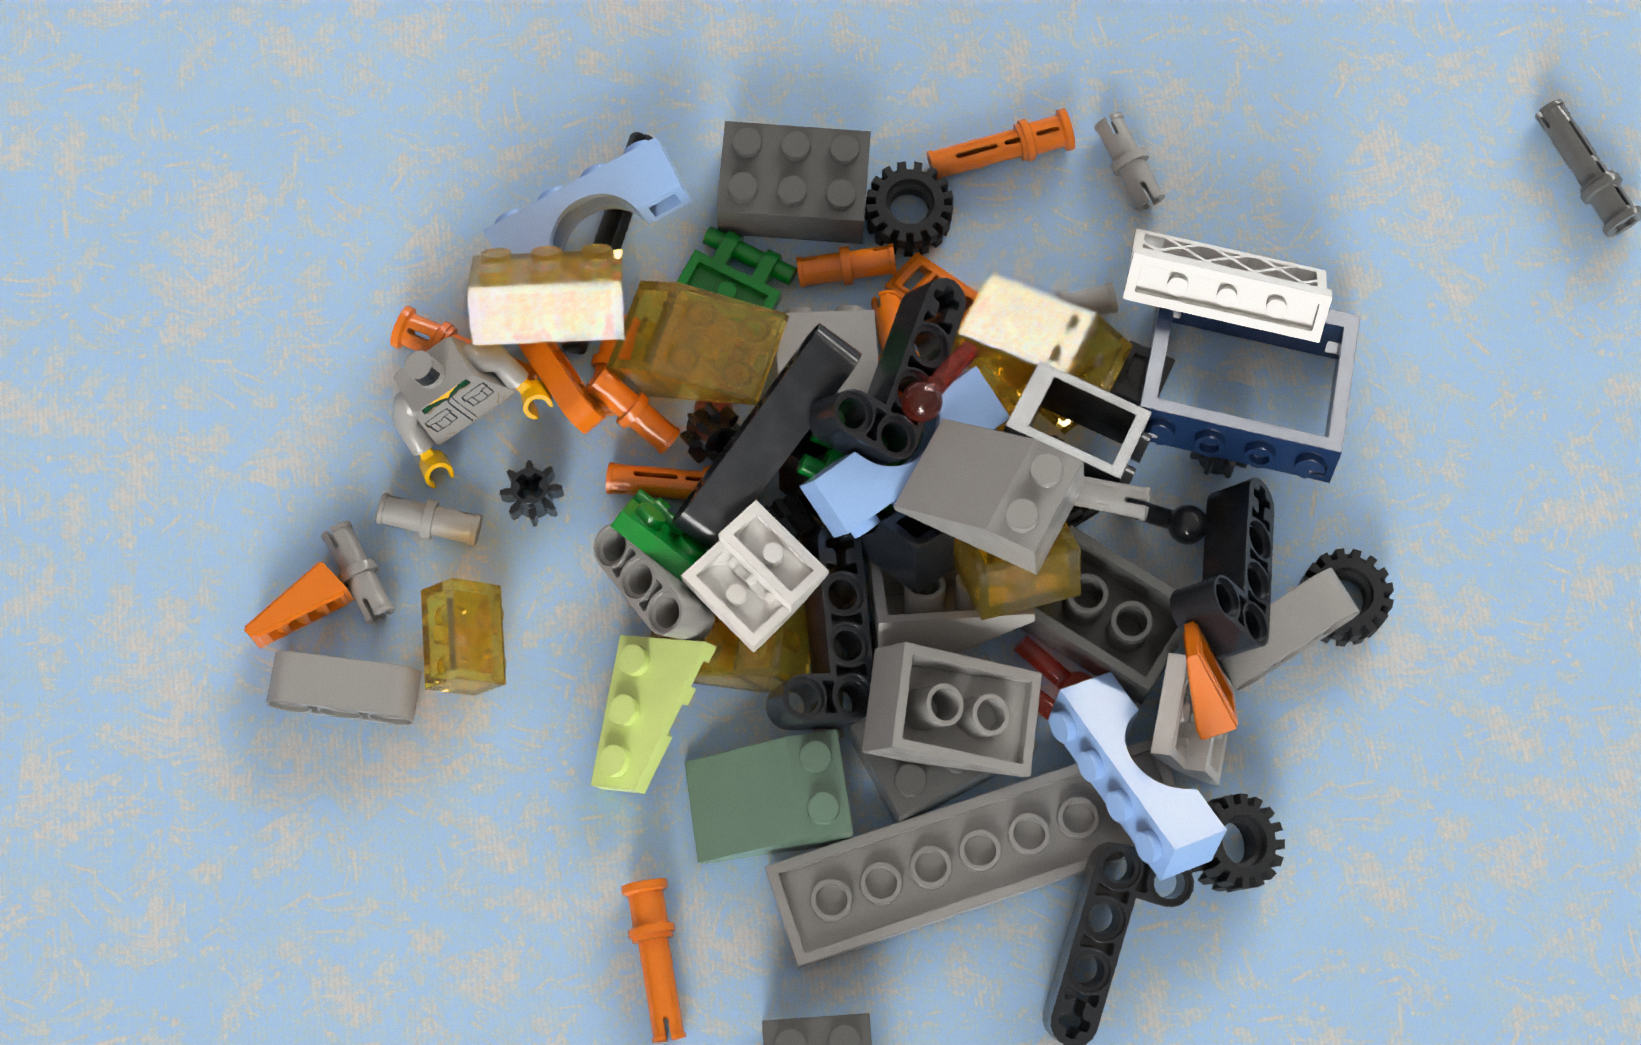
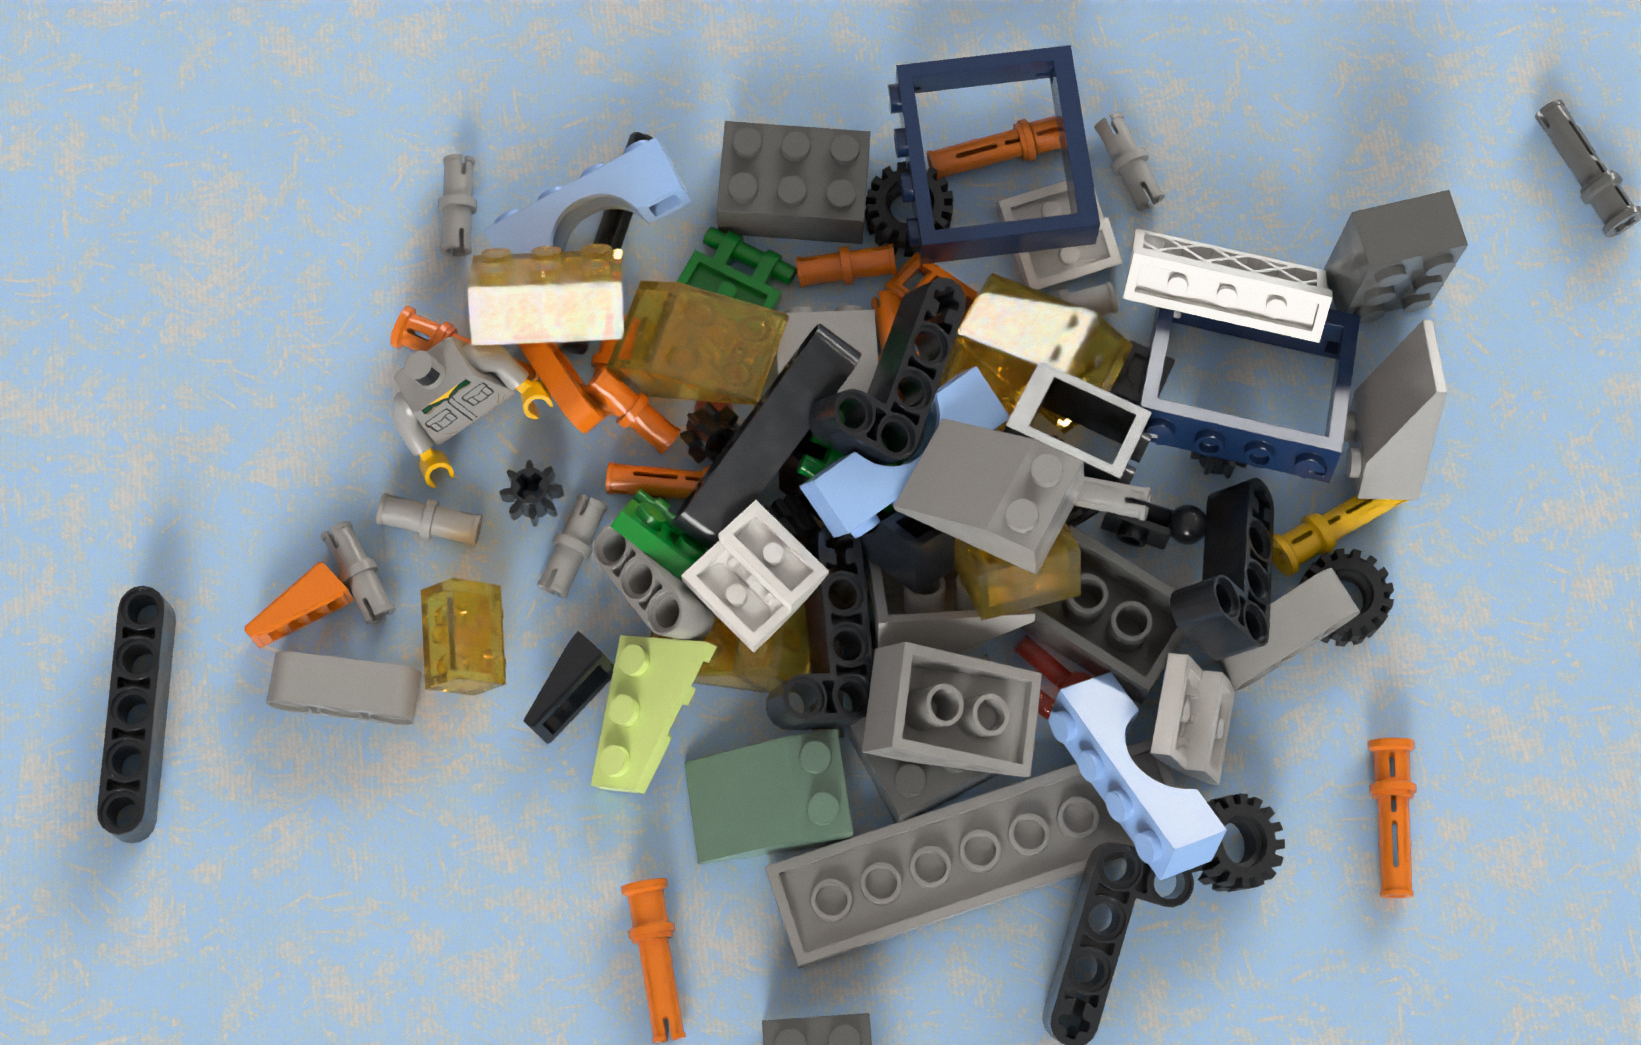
clear red bar [901,341,979,422] -> none
orange slope [1183,621,1238,740] -> none
none -> black beam [97,585,176,844]
none -> light grey pin [438,154,477,256]
none -> black slope [523,631,614,745]
none -> light grey pin [537,494,608,598]
none -> dark blue window [887,45,1100,265]
none -> white slope [996,181,1123,293]
none -> black bracket [1100,512,1172,550]
none -> yellow pin [1272,494,1409,576]
none -> dark grey brick [1323,190,1468,324]
none -> light grey slope [1344,320,1447,500]
none -> orange pin [1367,738,1417,898]

